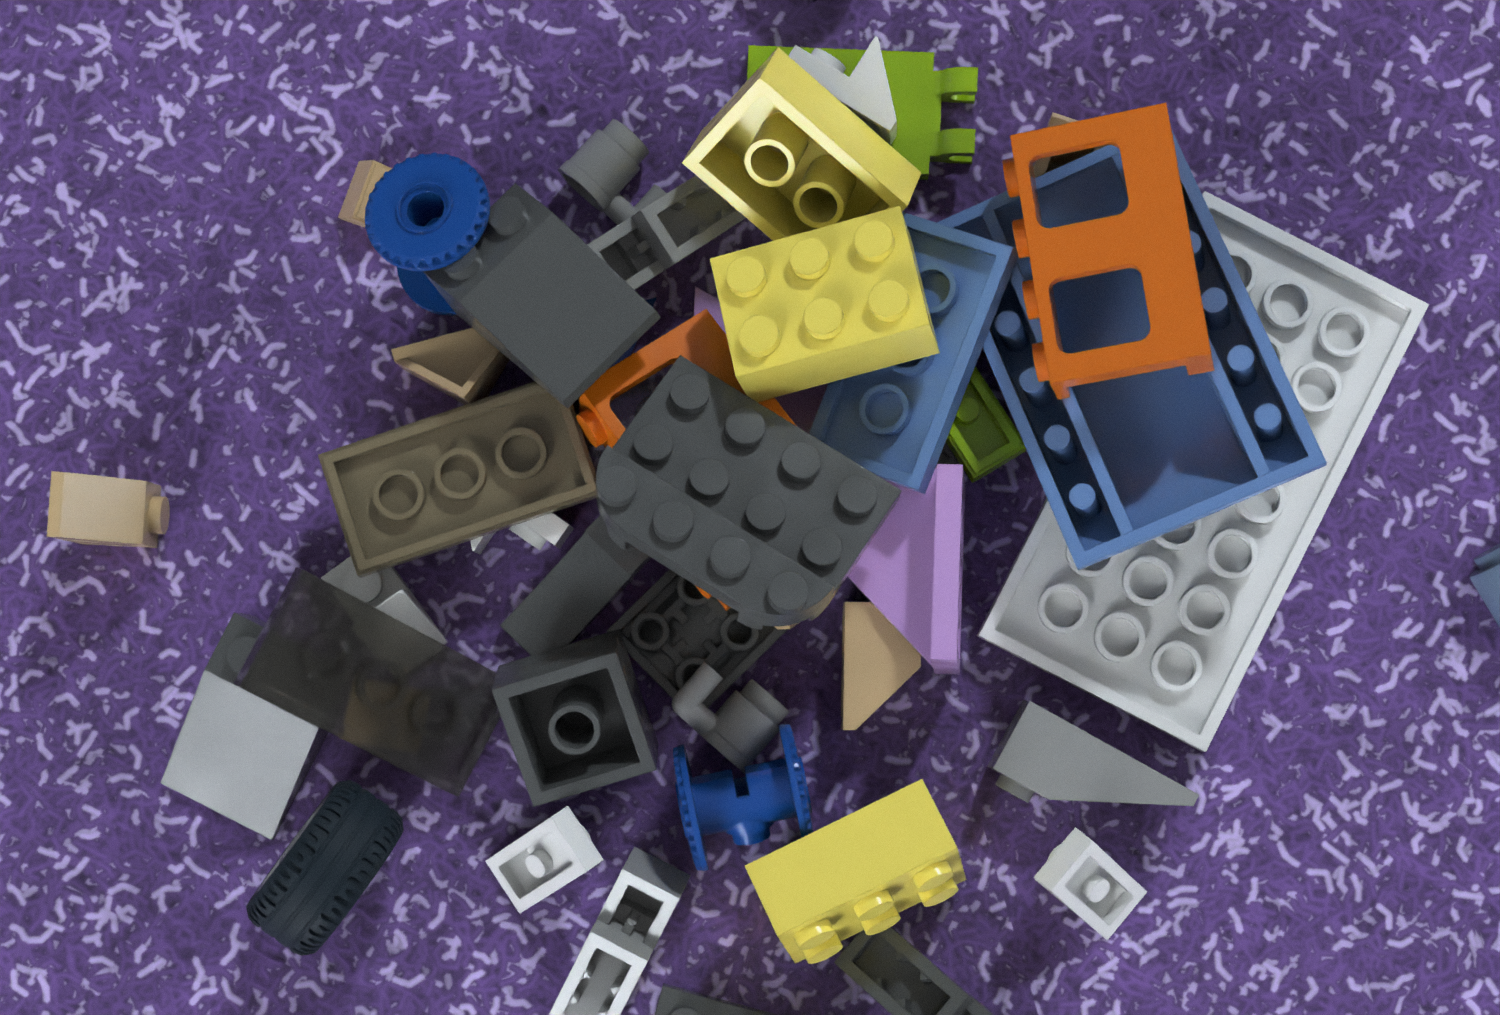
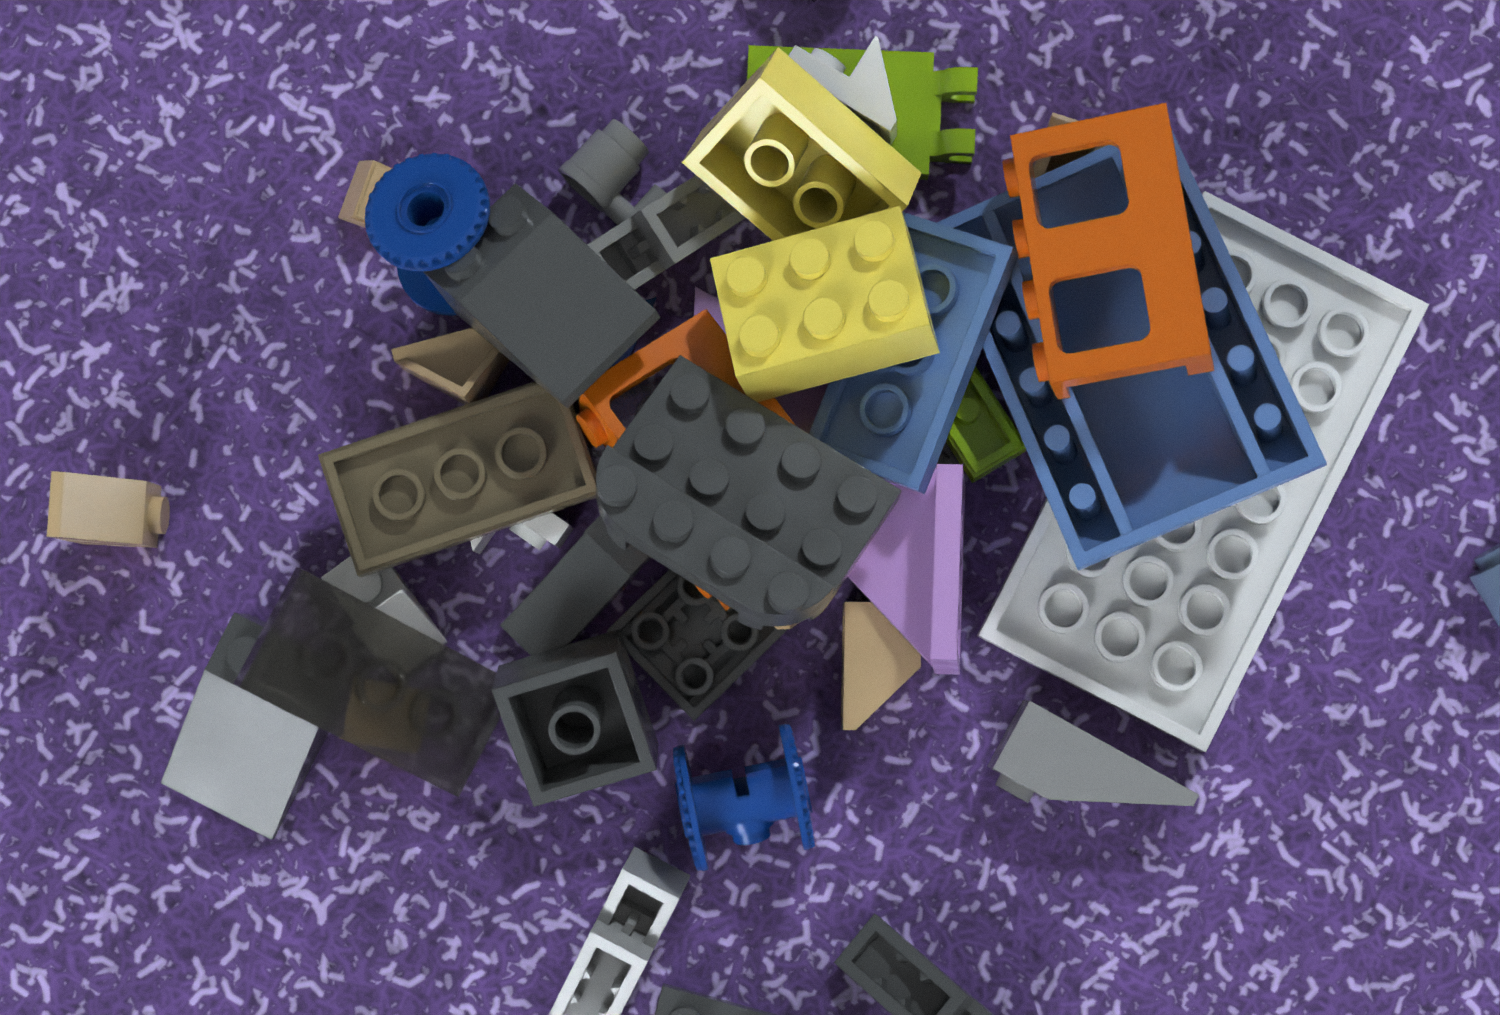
black wheel [246,780,404,956] -> none
white slope [485,806,604,914] -> none
light grey piece [672,662,789,774] -> none
light yellow brick [745,779,967,964] -> none
white slope [1034,827,1147,940] -> none

